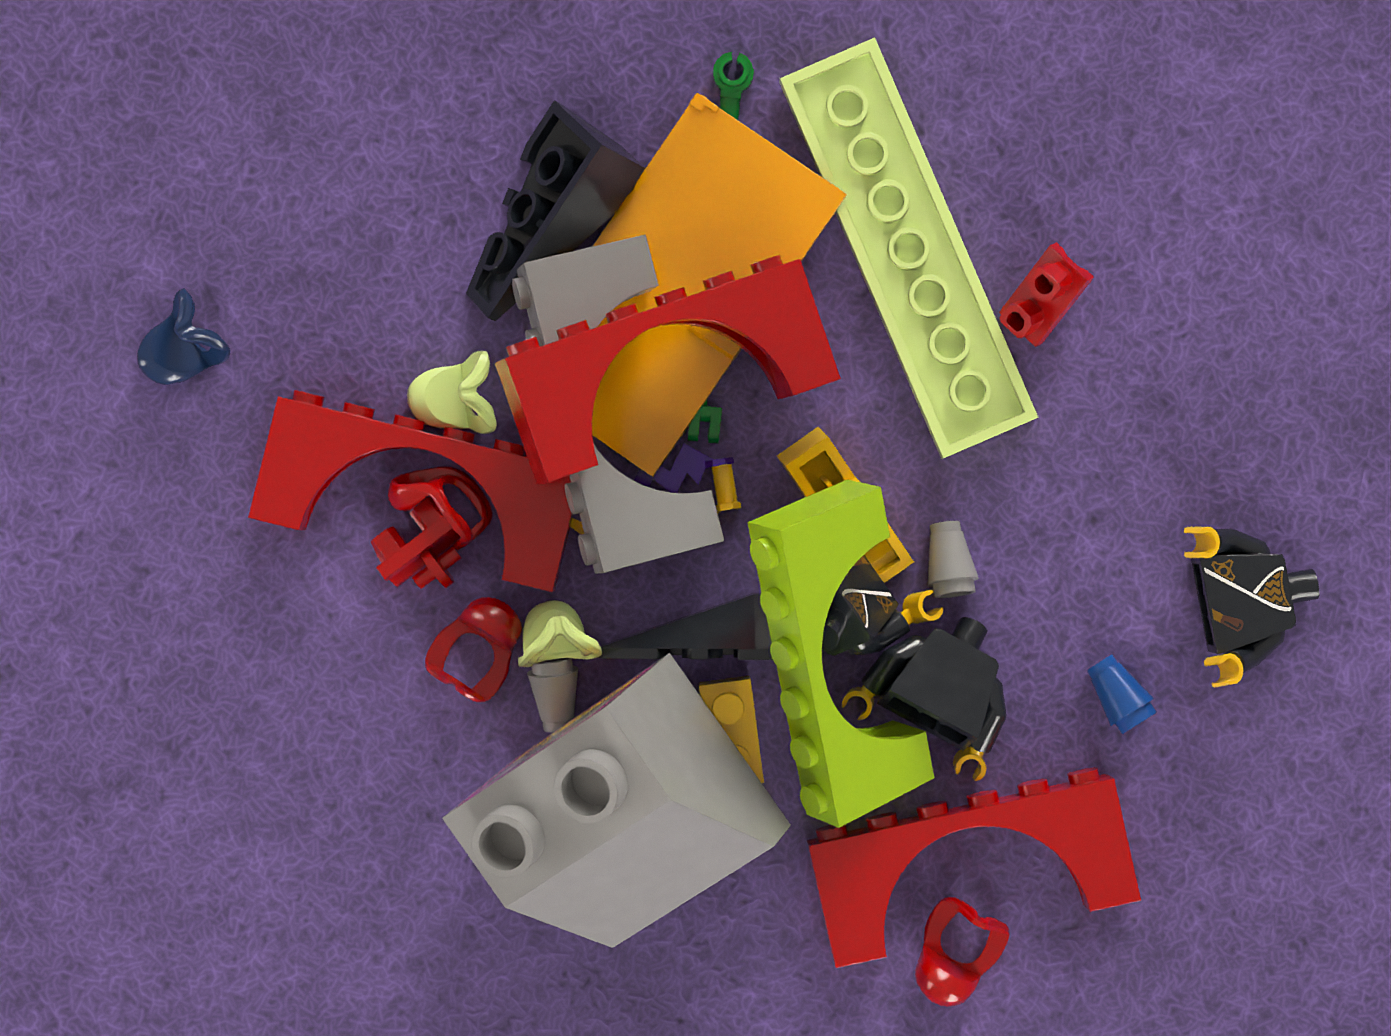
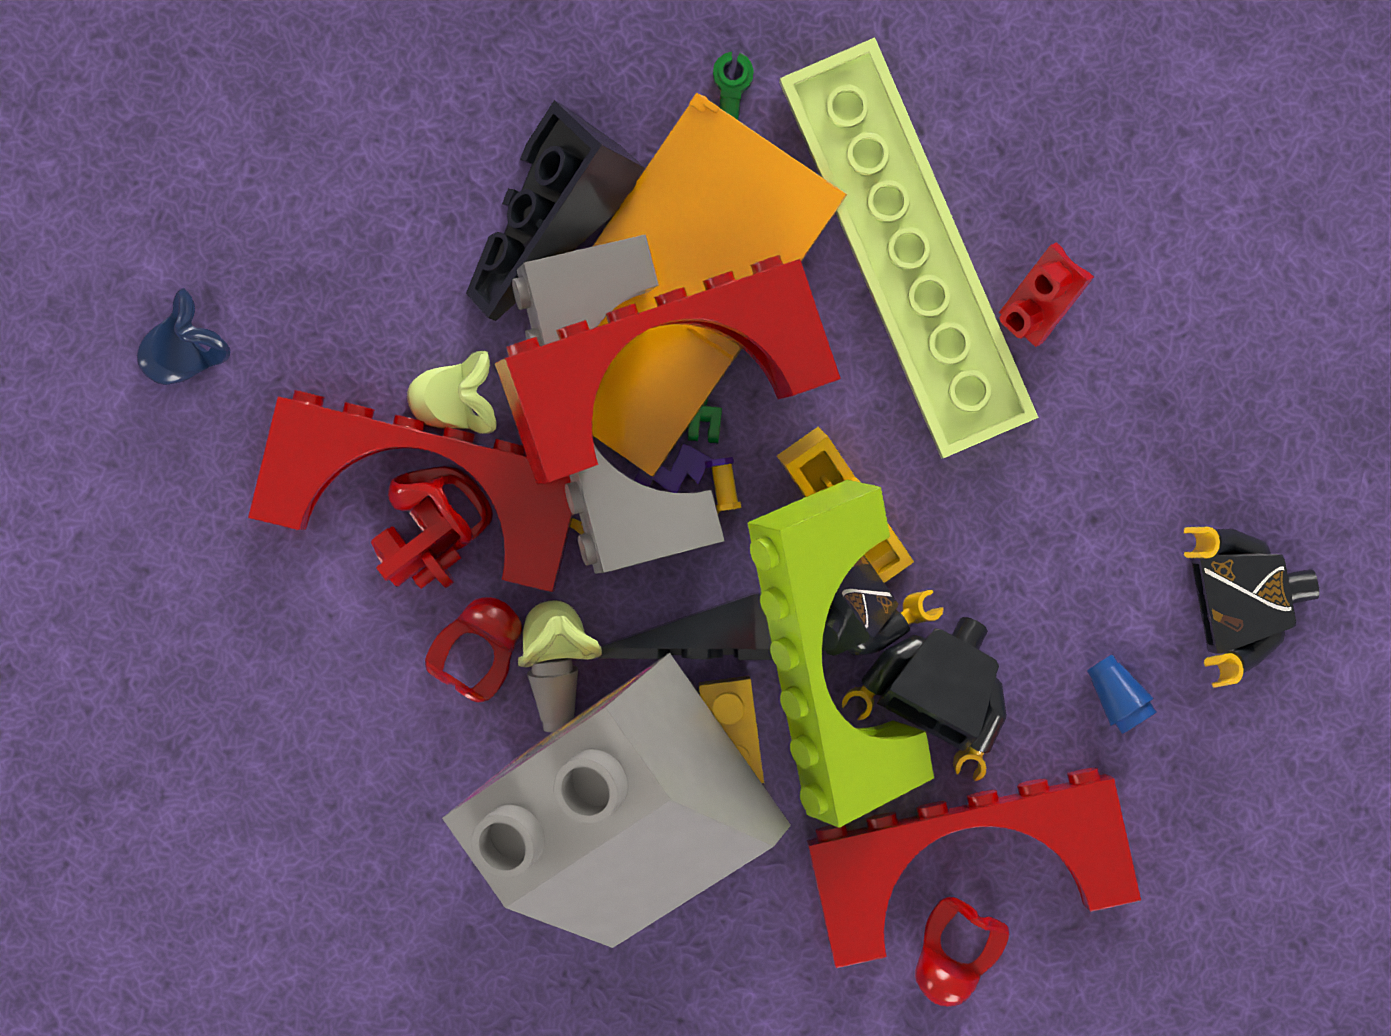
light grey cone [928,521,979,598] -> none

